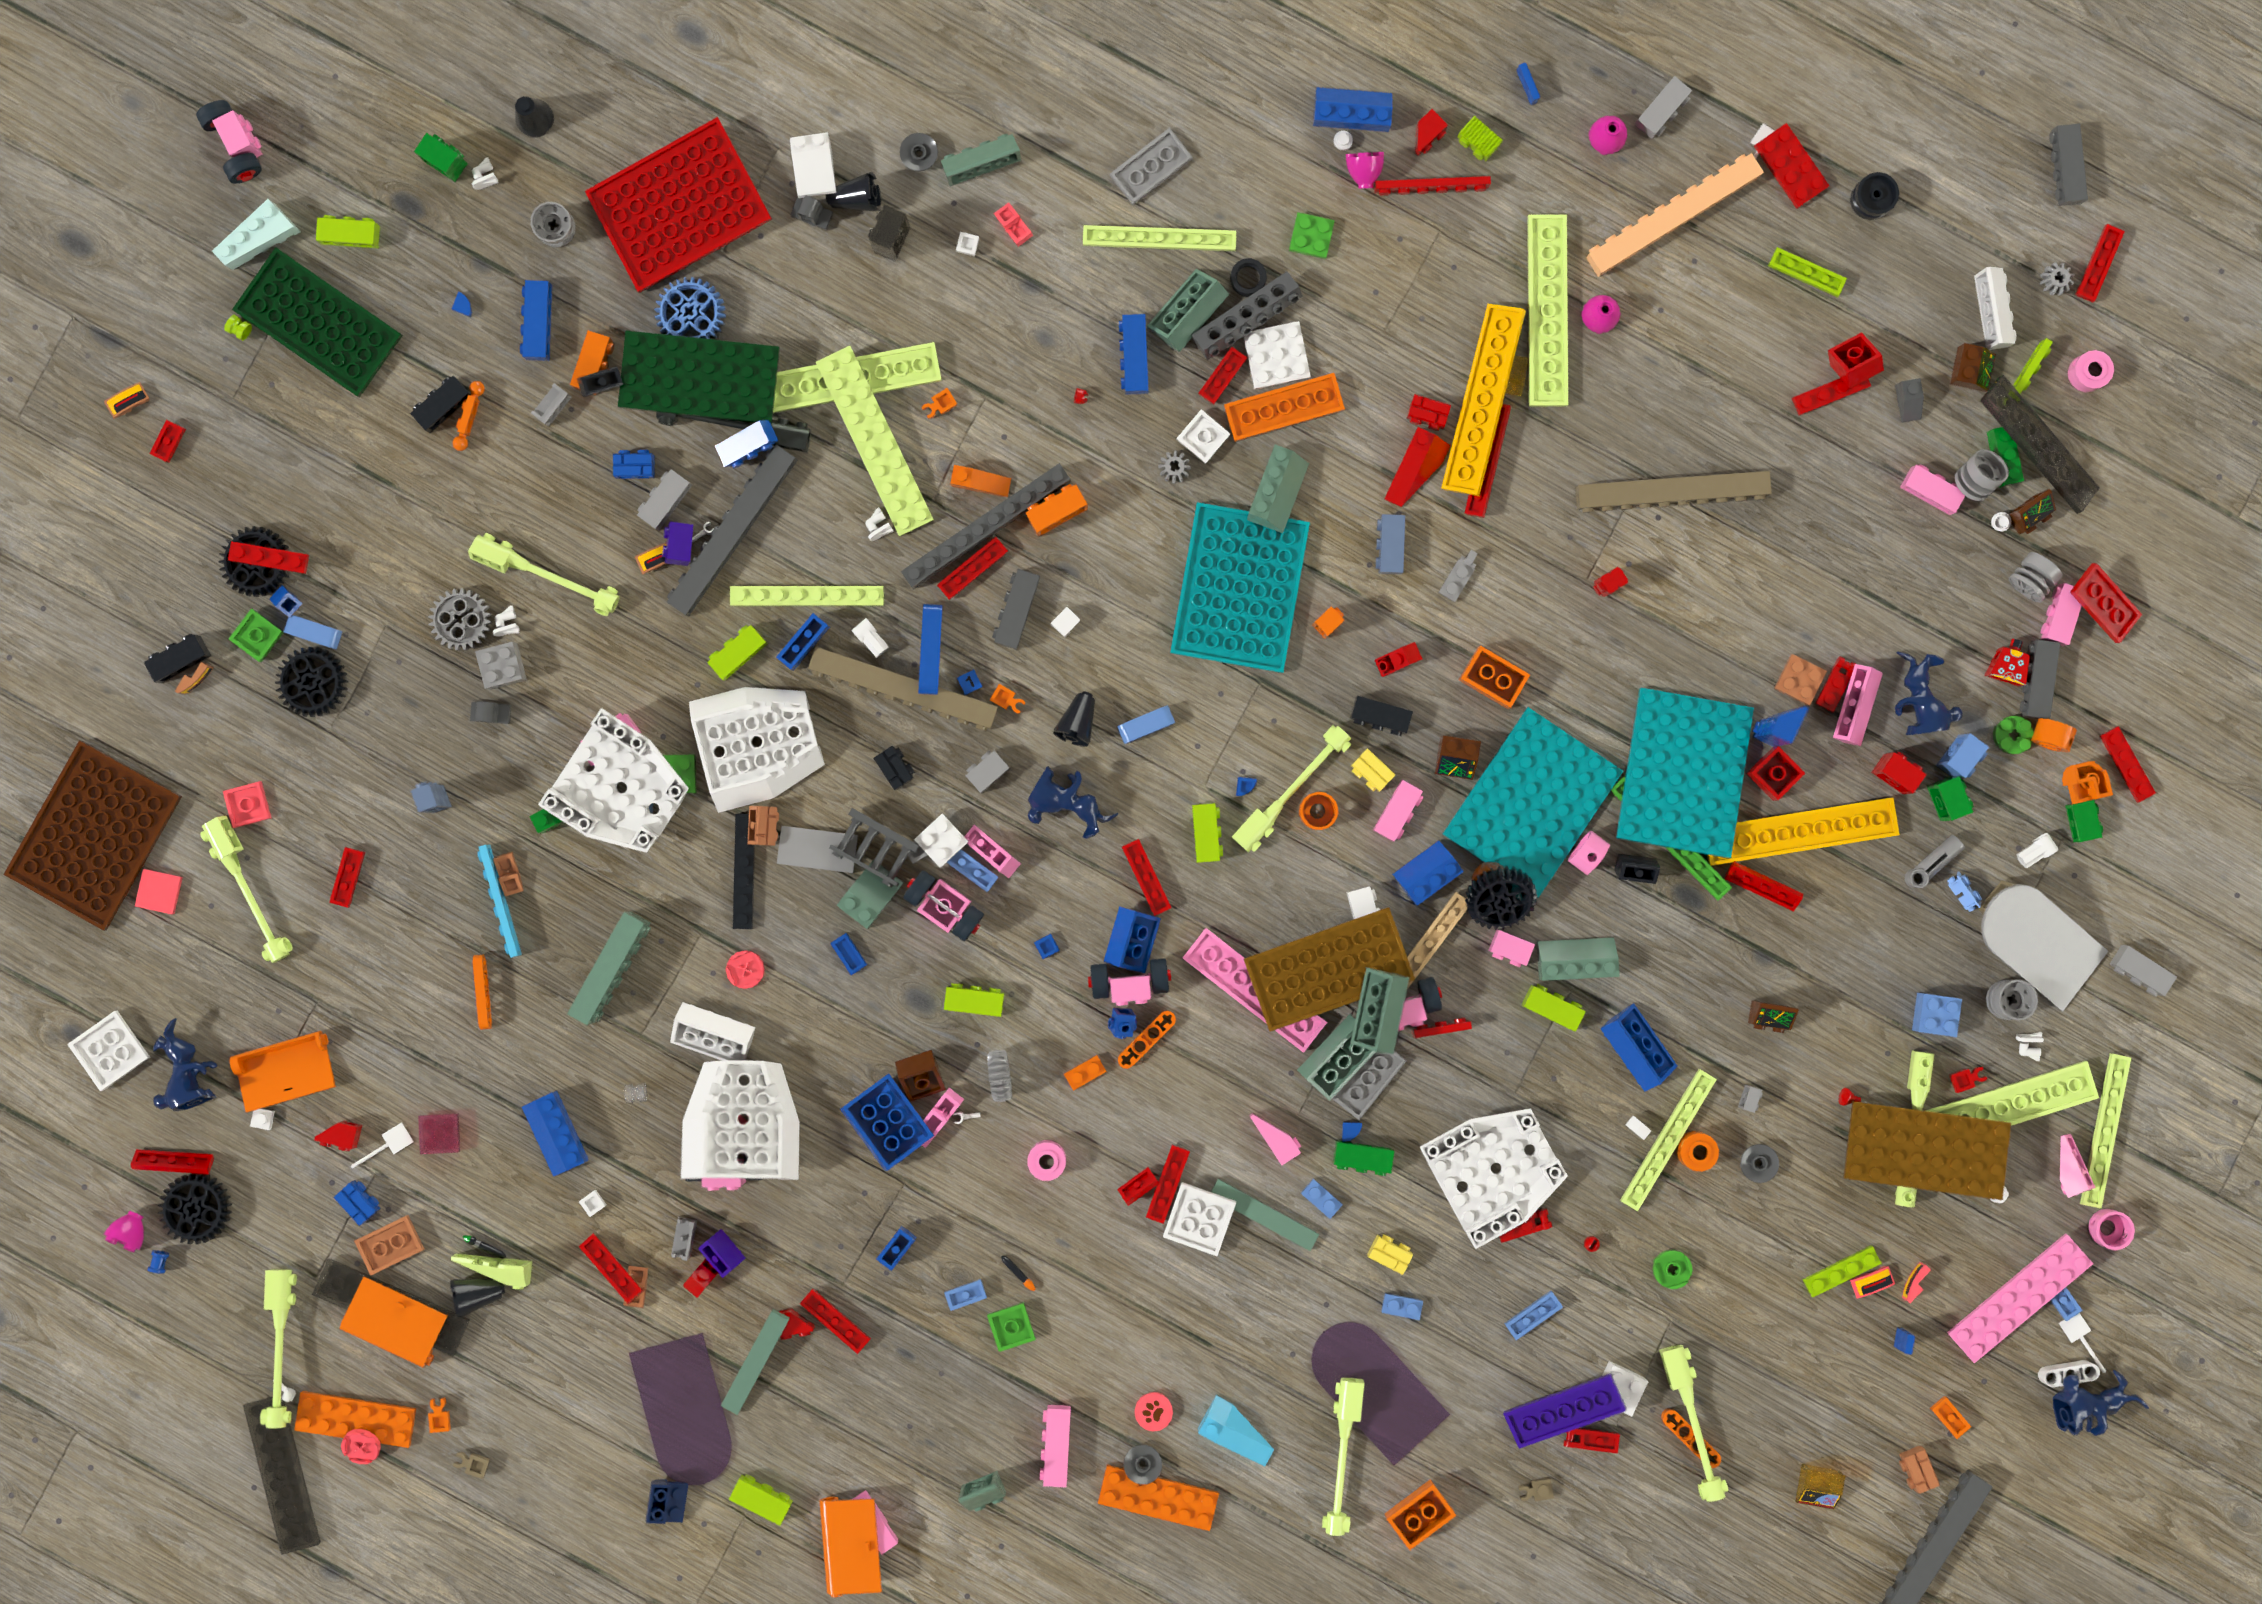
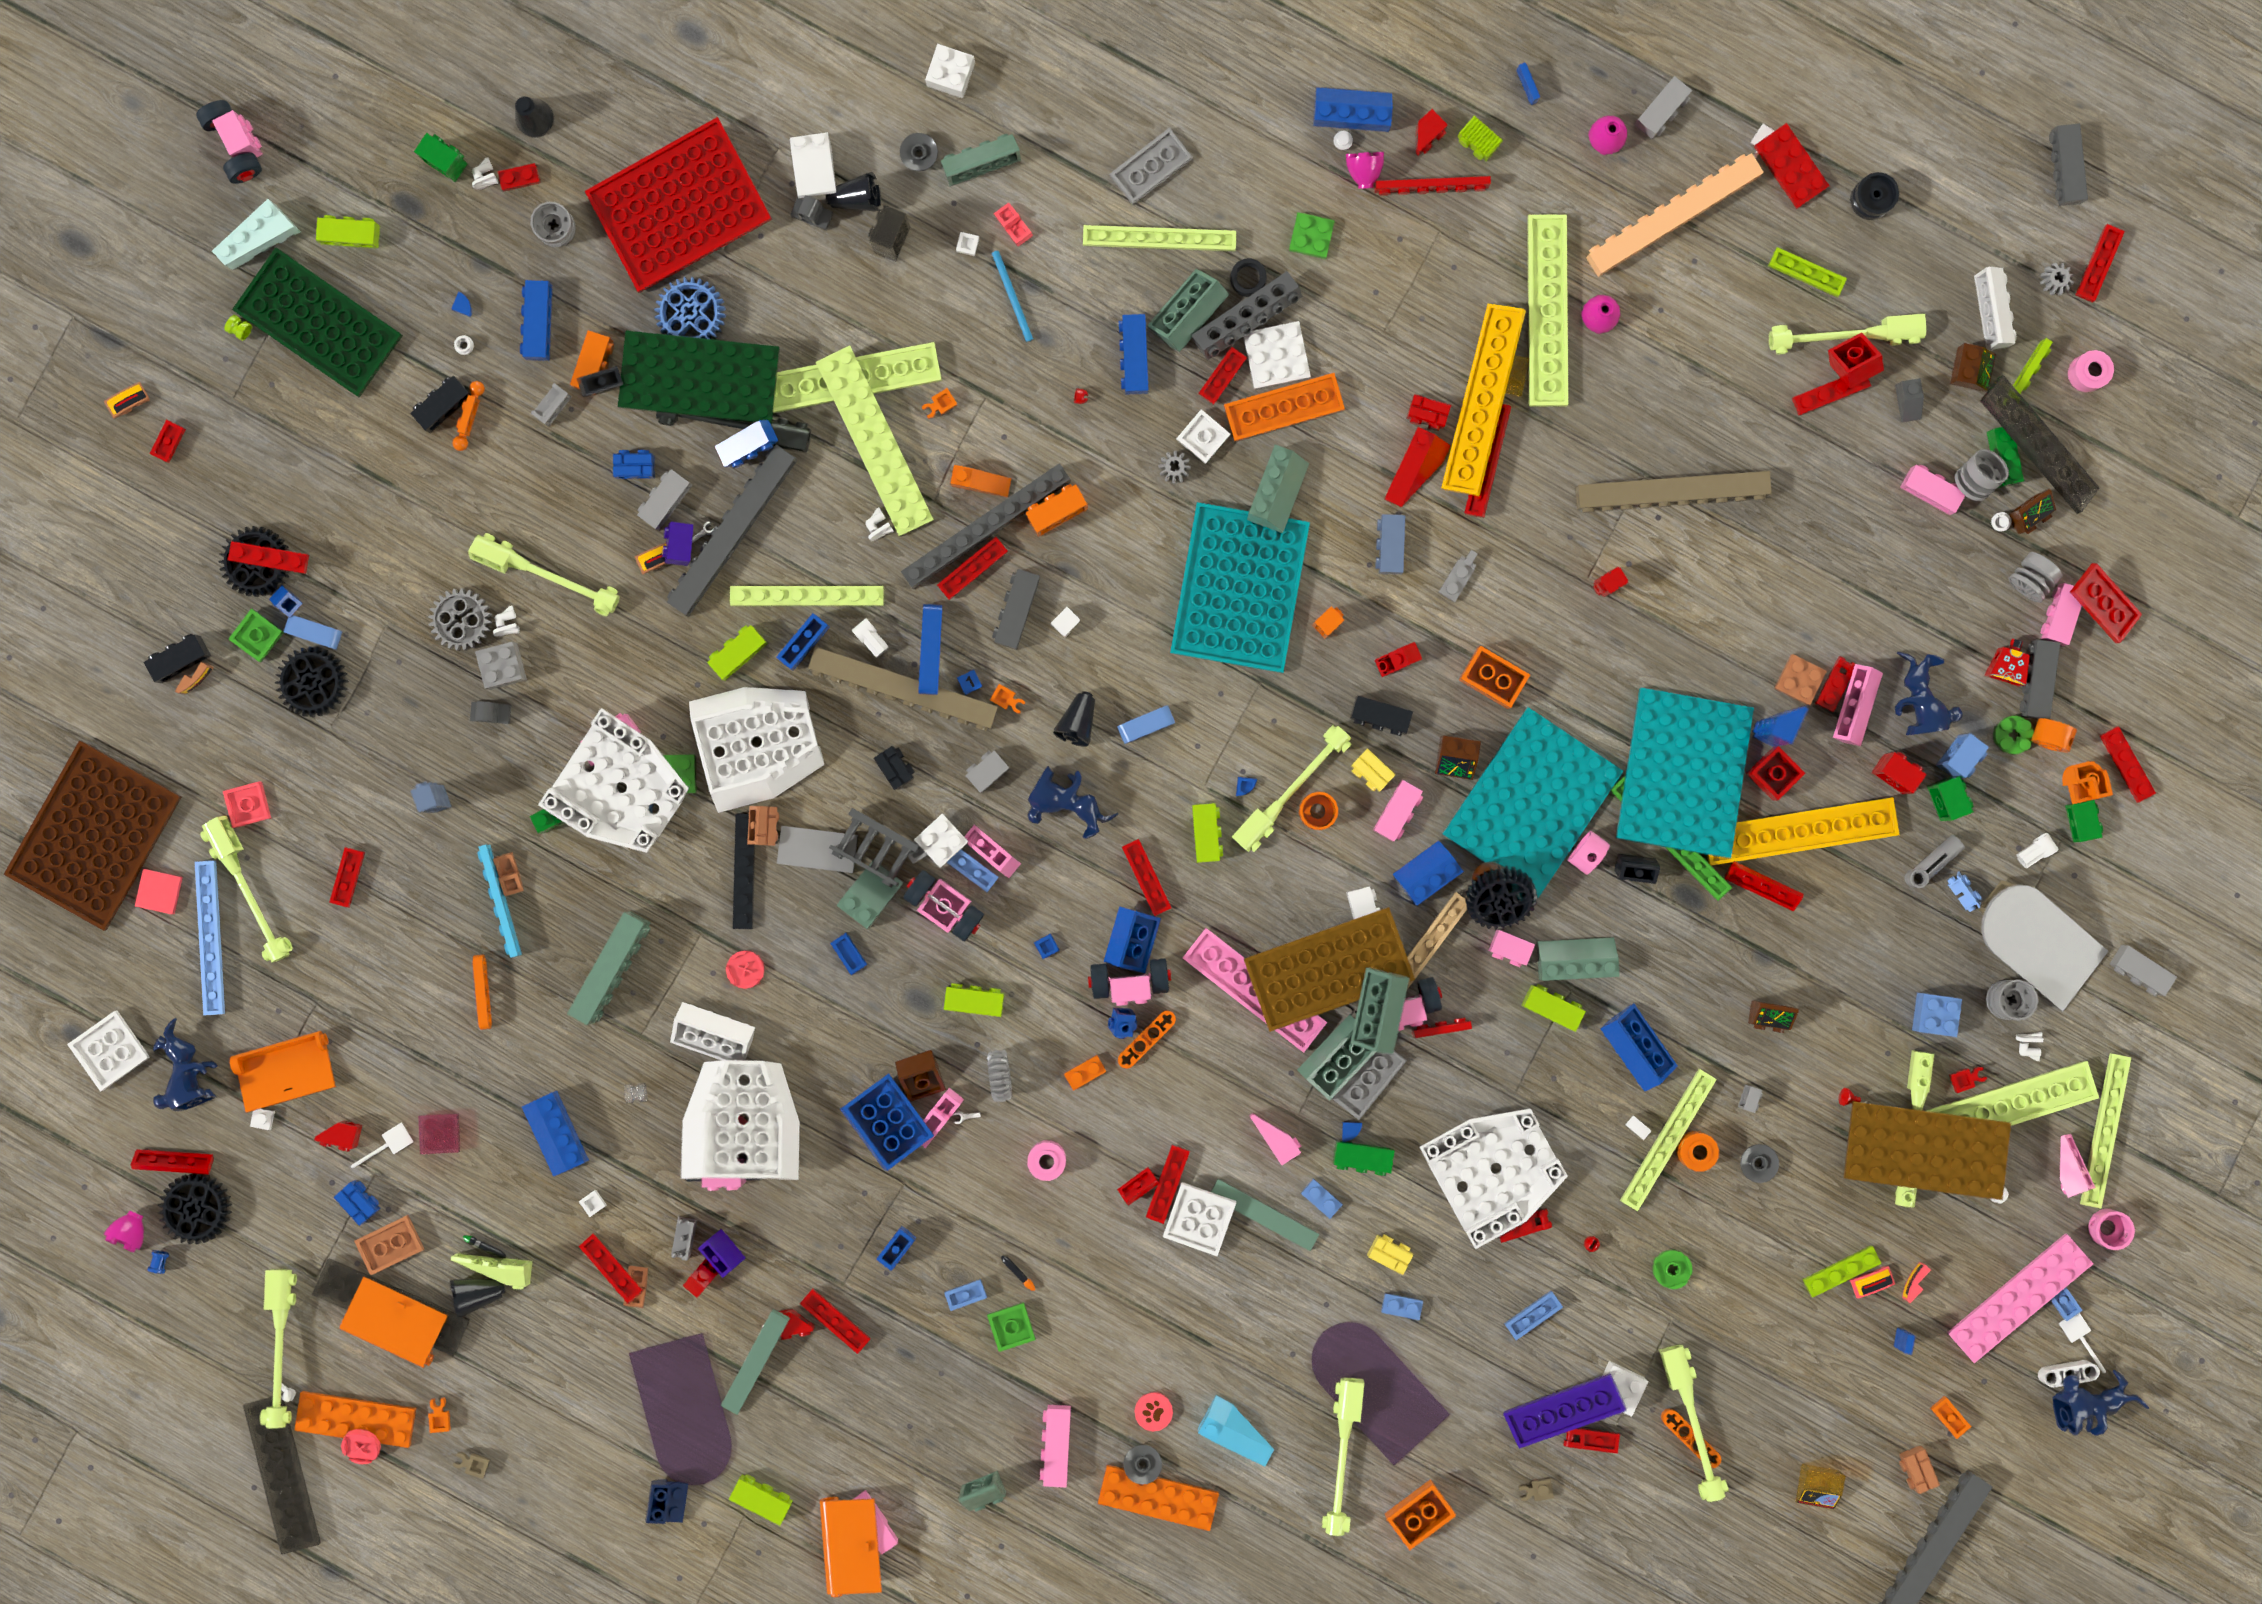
none -> light blue plate [195,861,225,1015]
none -> white plate [454,335,474,355]
none -> red plate [498,163,540,192]
none -> white brick [925,44,975,98]
none -> dark azure piece [992,251,1033,342]
none -> yellowish green bar [1769,314,1926,354]

